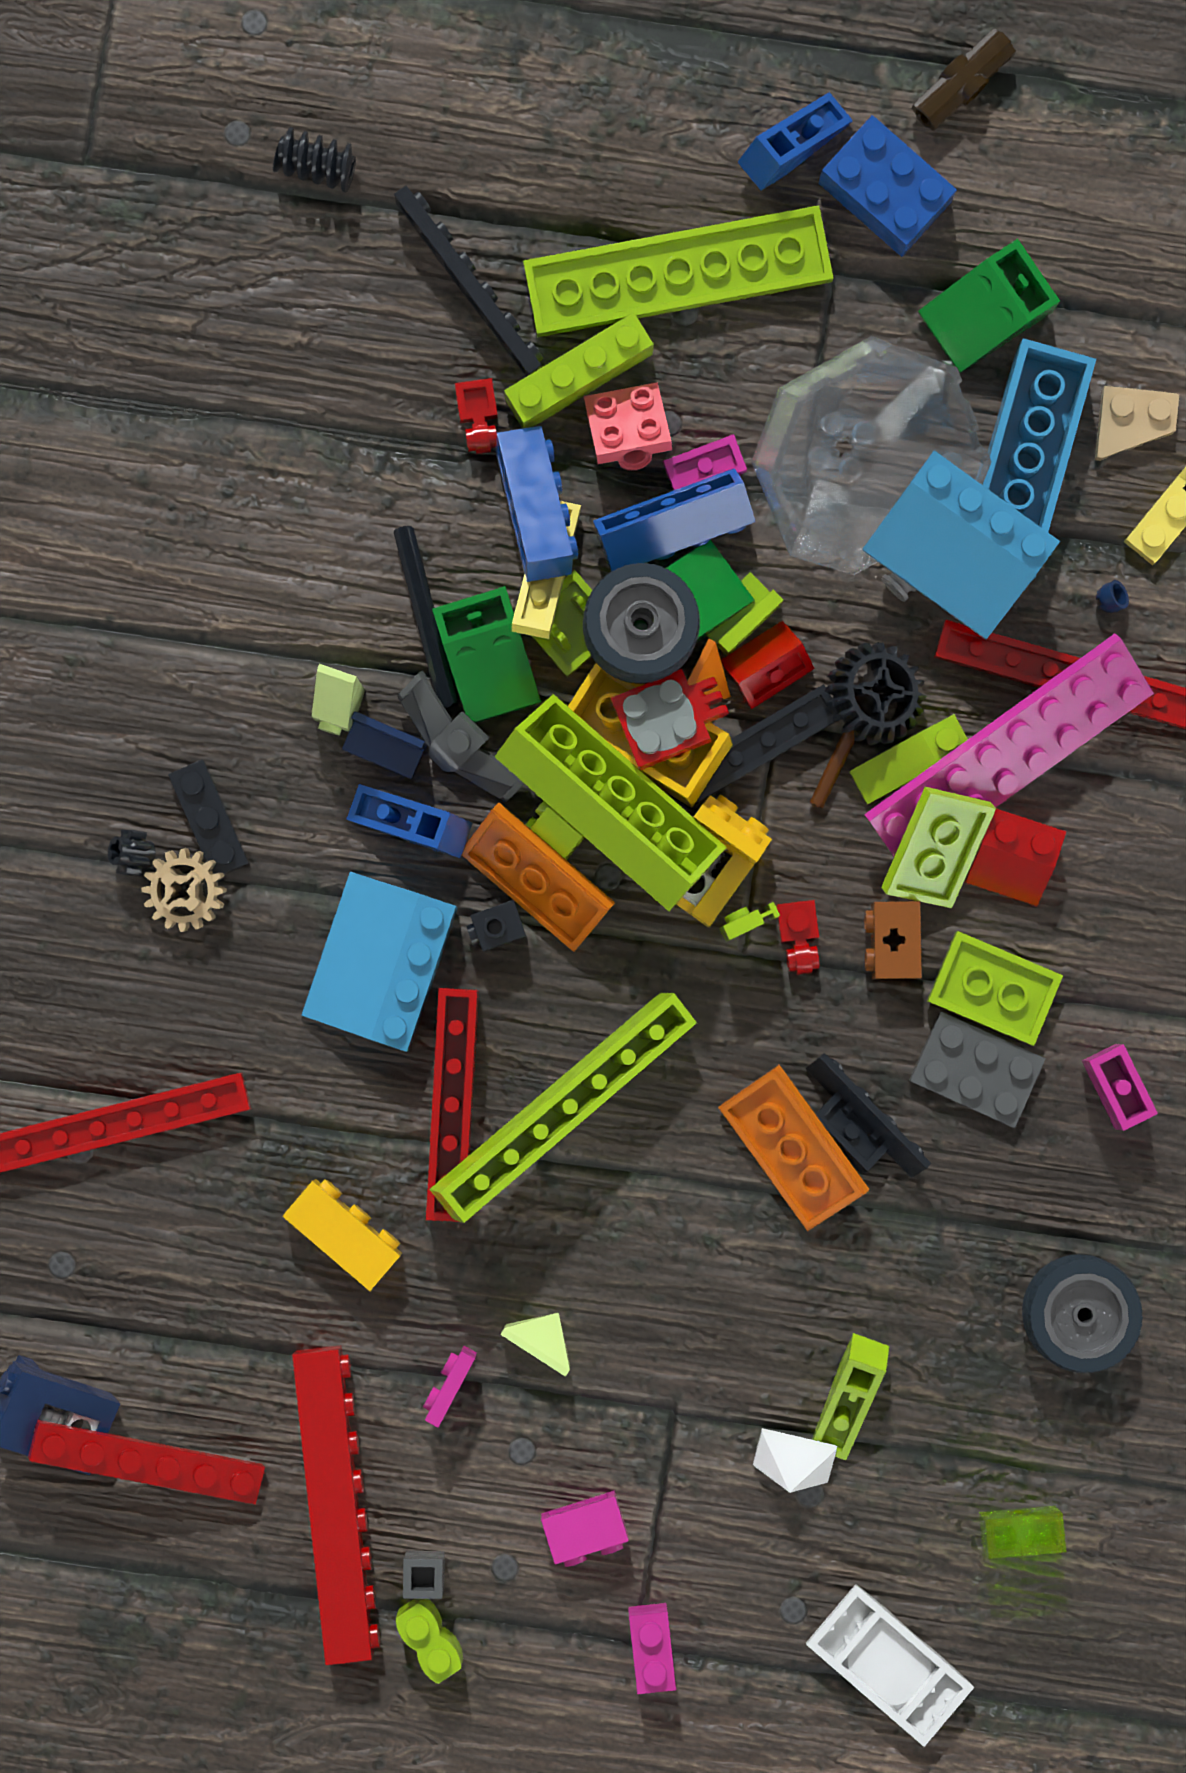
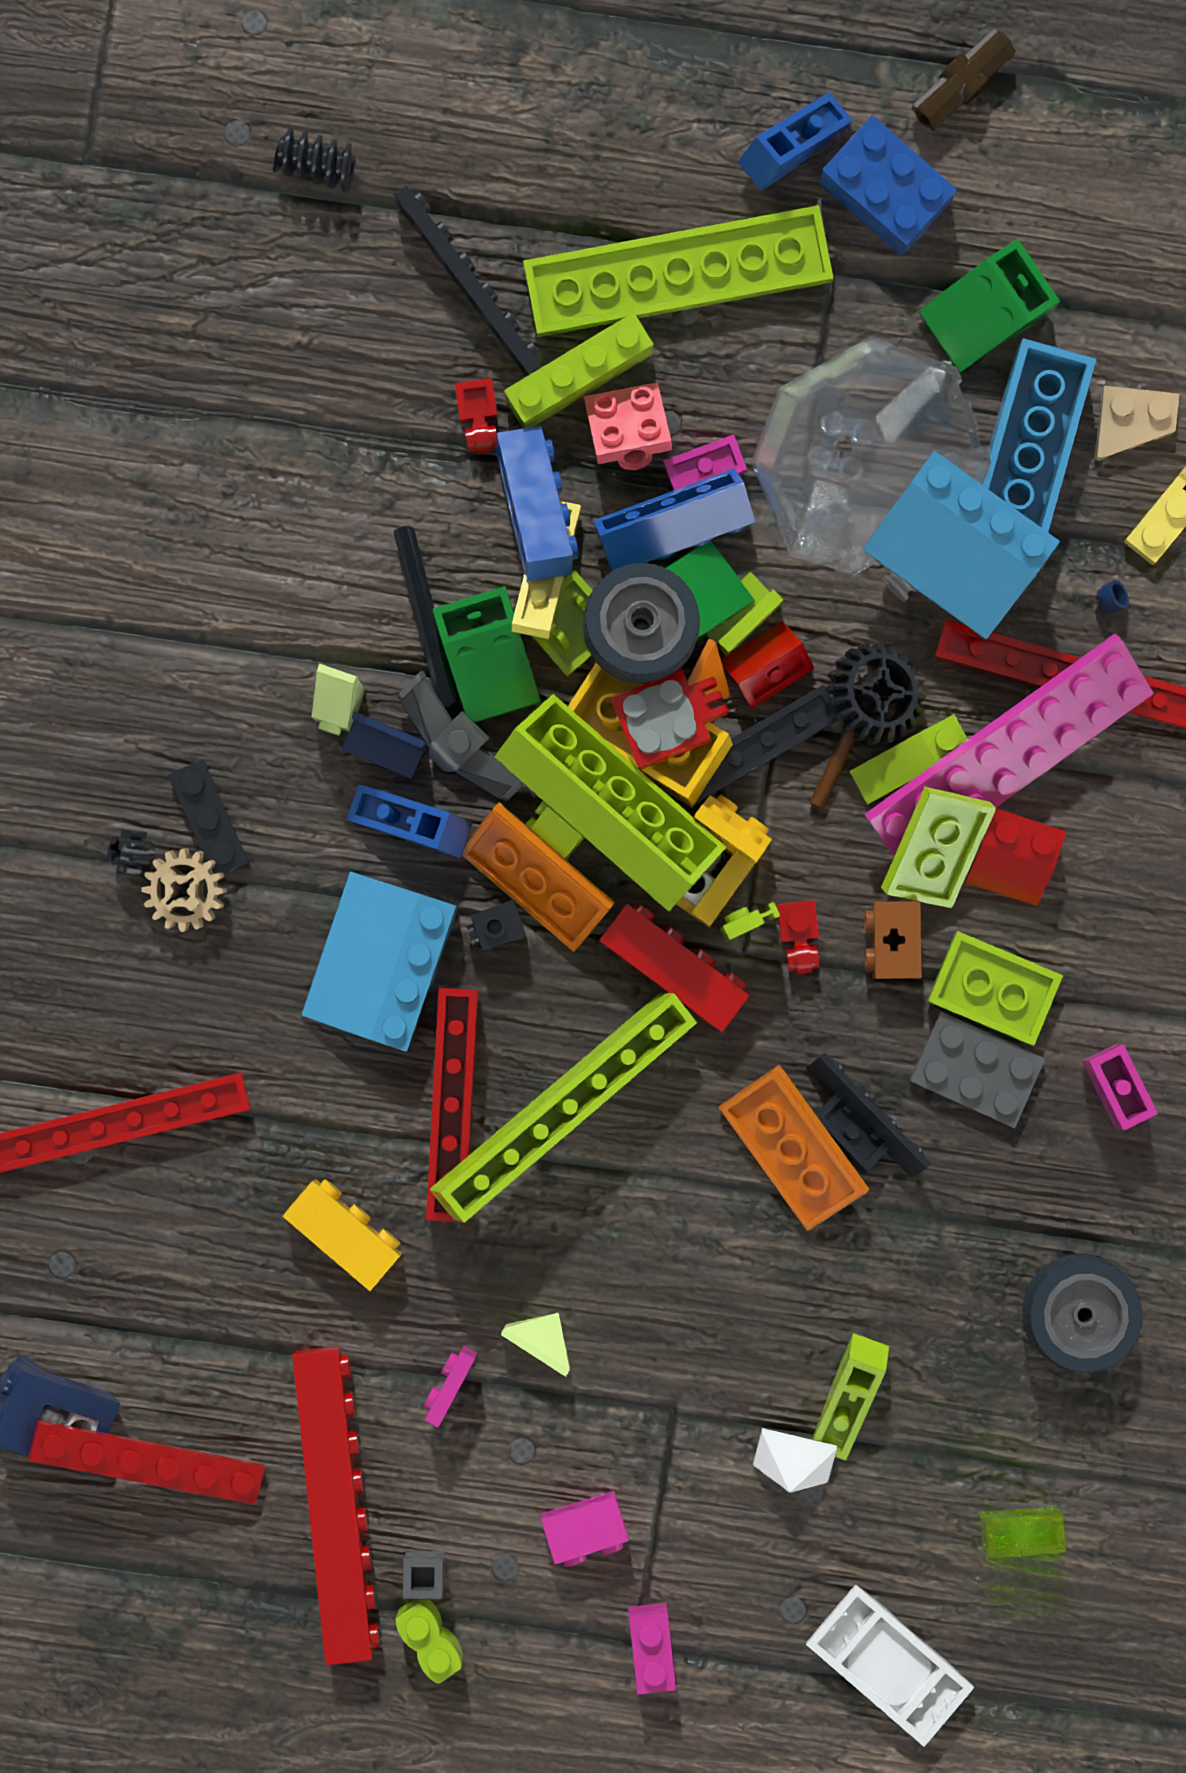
none -> red brick [599,903,750,1032]

